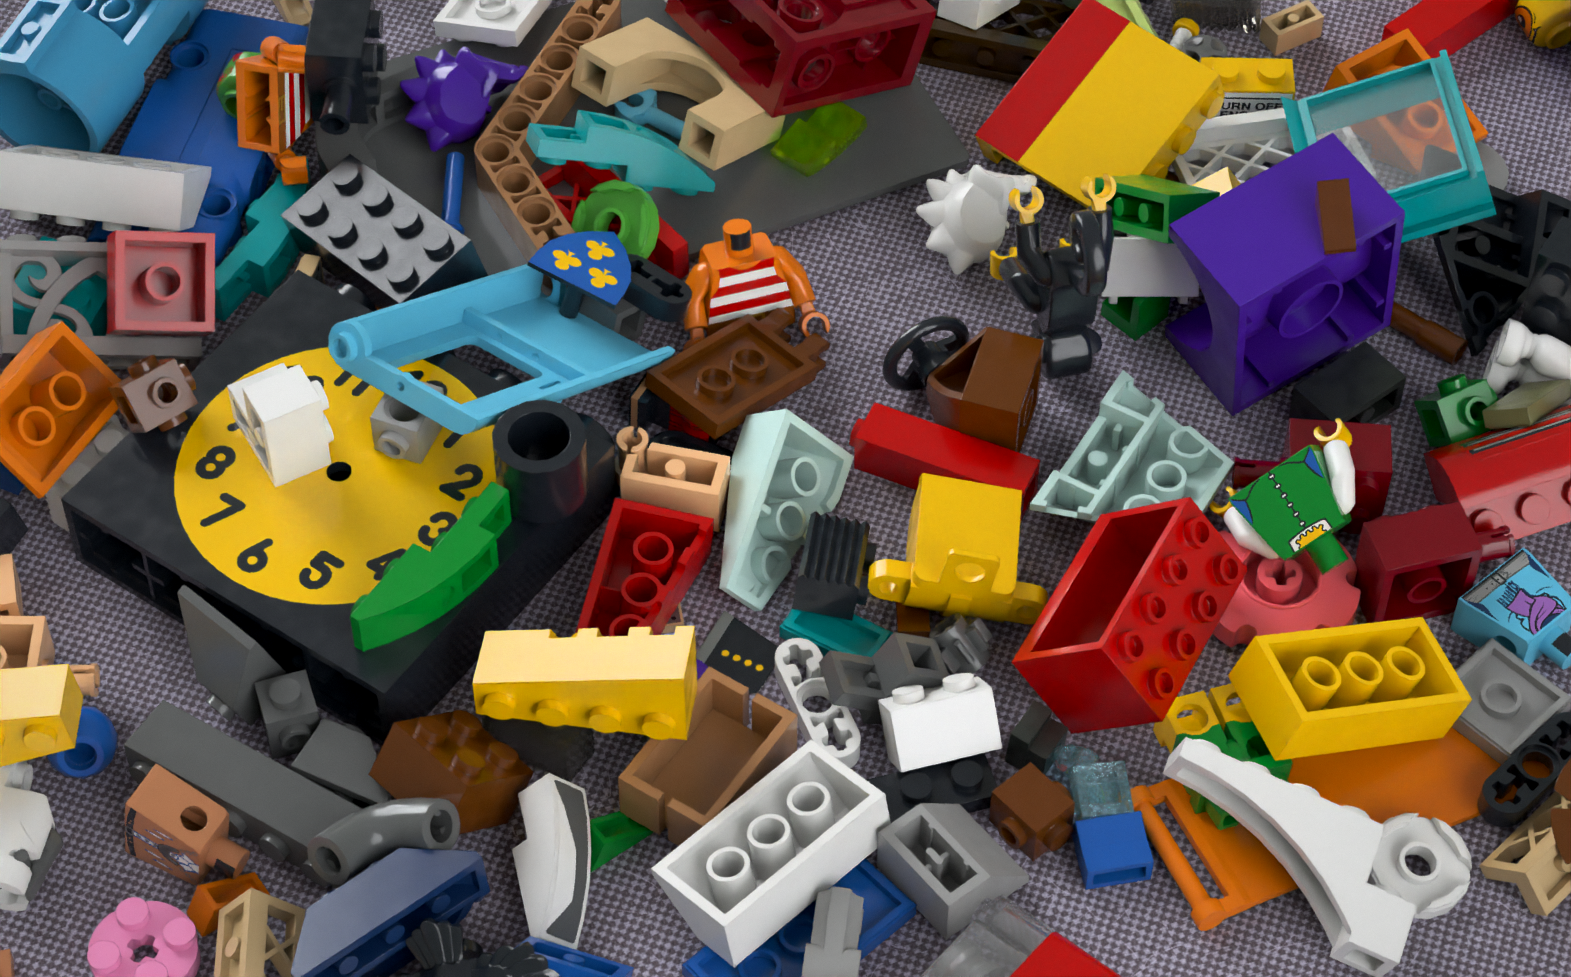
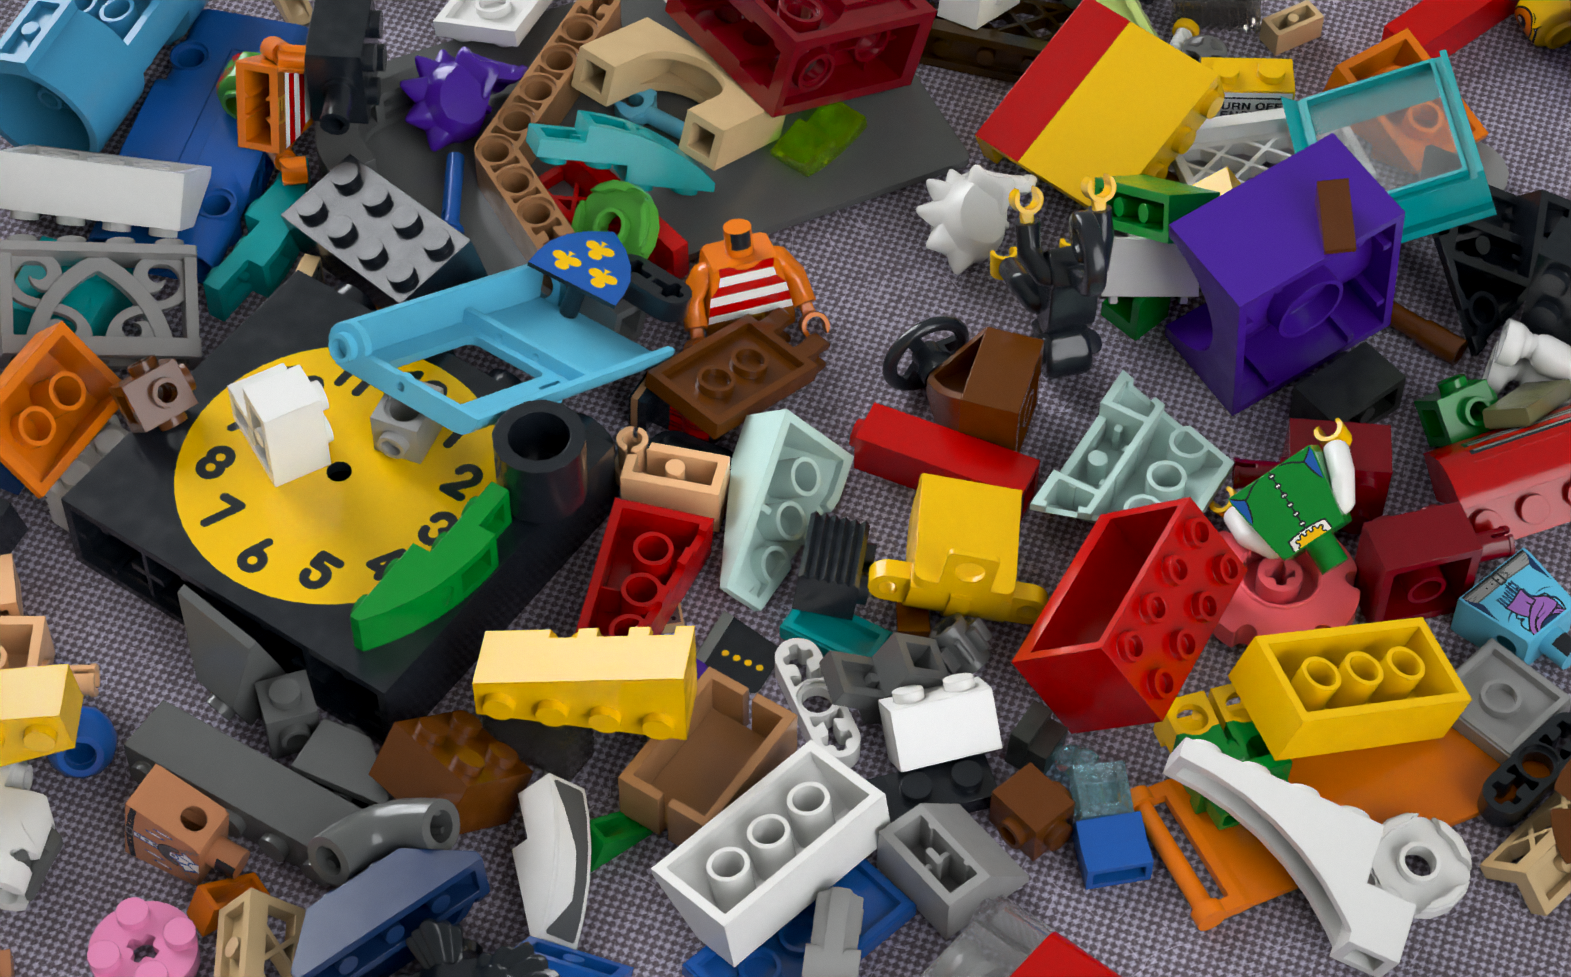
brick [107,230,215,337] -> none

